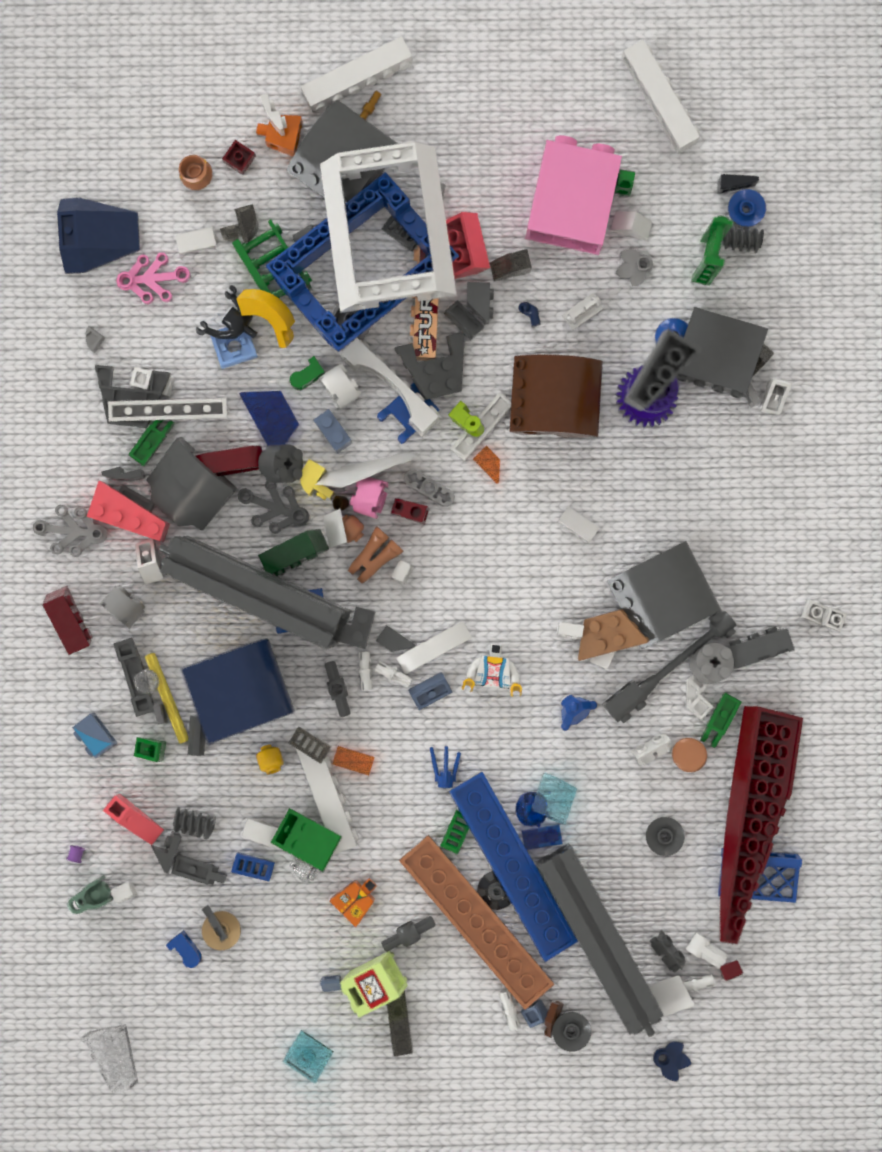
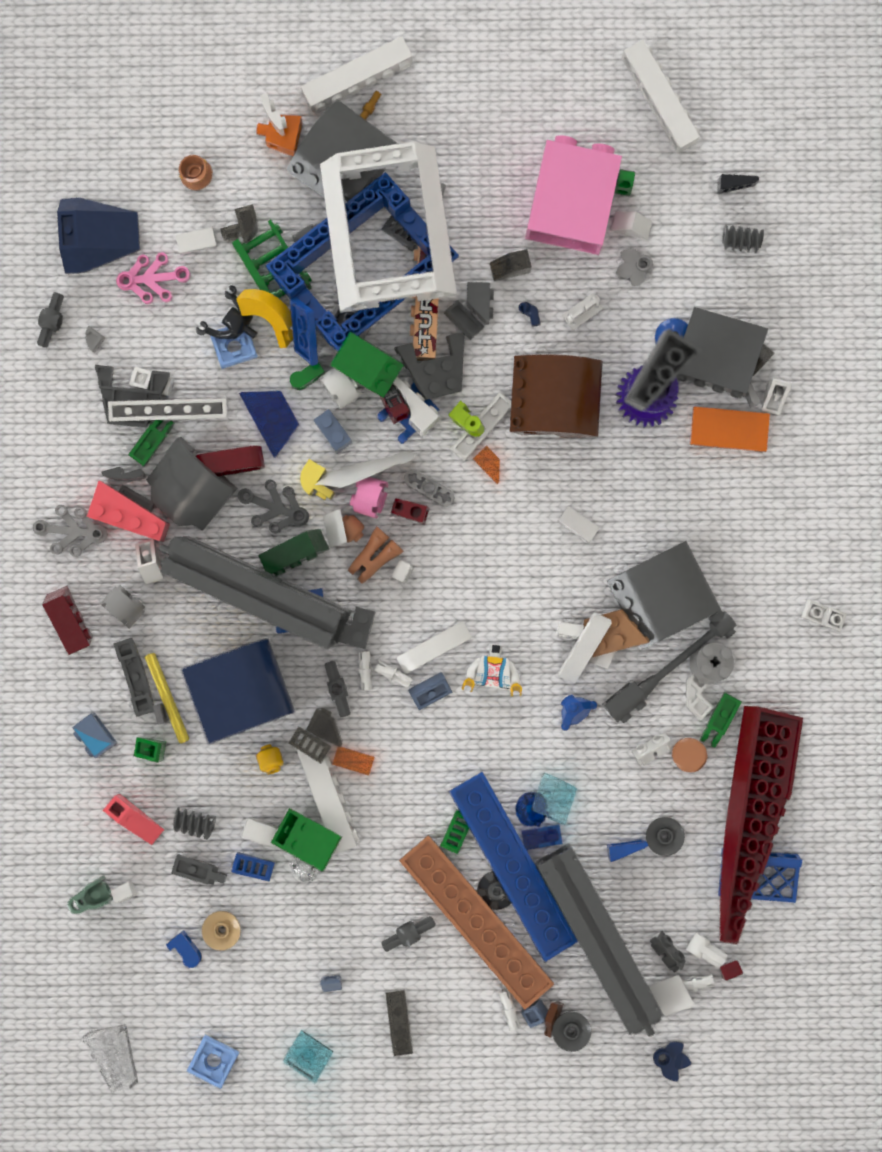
medium lavender axle [66,845,85,863] -> none
clear head [134,669,160,694] -> none
dark grey slope [151,831,182,874] -> none
dark grey axle [187,716,205,756] -> none
dark grey tile [202,905,228,941] -> none
dark red piece [222,140,256,175] -> none
dark grey brick [258,444,303,483] -> none
orange torso [329,878,377,927] -> none
dark brown hinge [333,496,349,511] -> none
yellowish green container [340,951,408,1018] -> none
dark grey tile [376,625,416,652] -> none
blue plant [430,746,461,788] -> none
coral slope [446,212,490,279] -> none
green fence [691,216,734,286] -> none
dark grey wedge [727,626,795,669] -> none
blue dish [728,189,766,227] -> none
none -> dark grey axle [37,292,64,348]
none -> light blue piece [187,1035,239,1089]
none -> blue tile [290,297,318,366]
none -> clear smoke slope [306,707,343,747]
none -> green slope [330,331,404,398]
none -> dark red leg [380,384,409,424]
none -> white tile [558,613,612,684]
none -> blue slope [607,839,648,862]
none -> orange tile [690,406,770,452]

